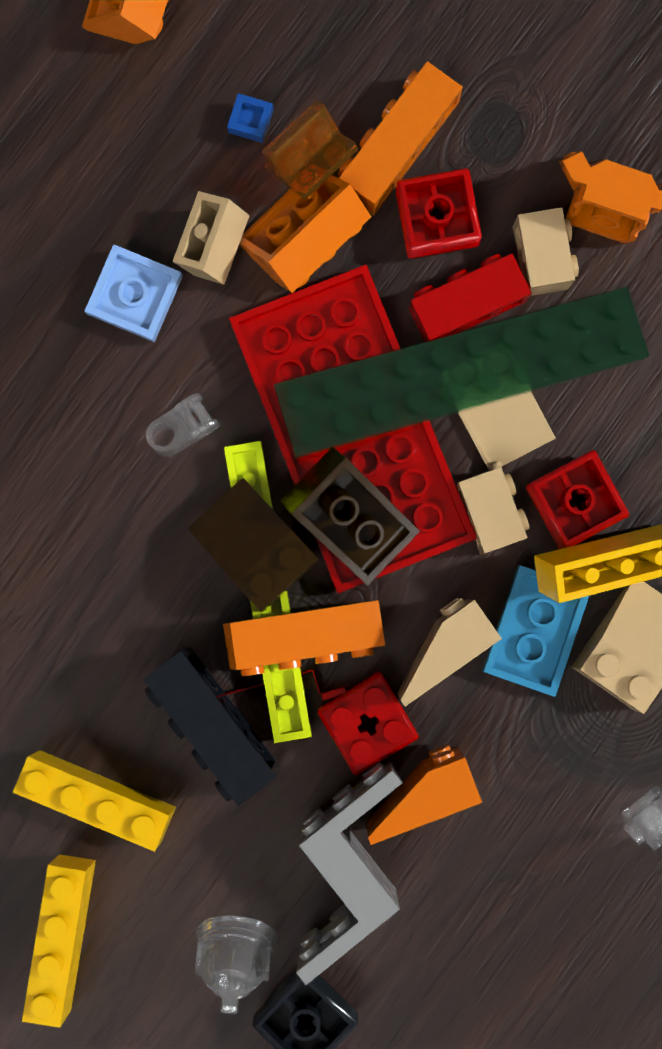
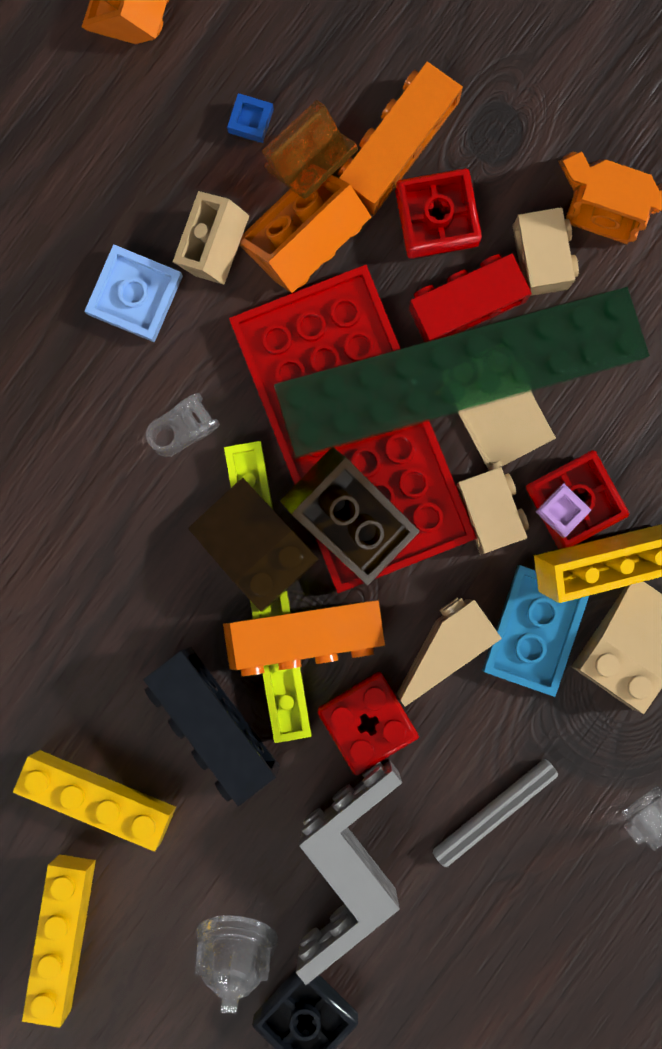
red piece [217,670,348,701] -> none
orange slope [366,745,482,845] -> none
none -> light grey axle [433,759,558,867]
none -> lavender tile [535,484,591,538]

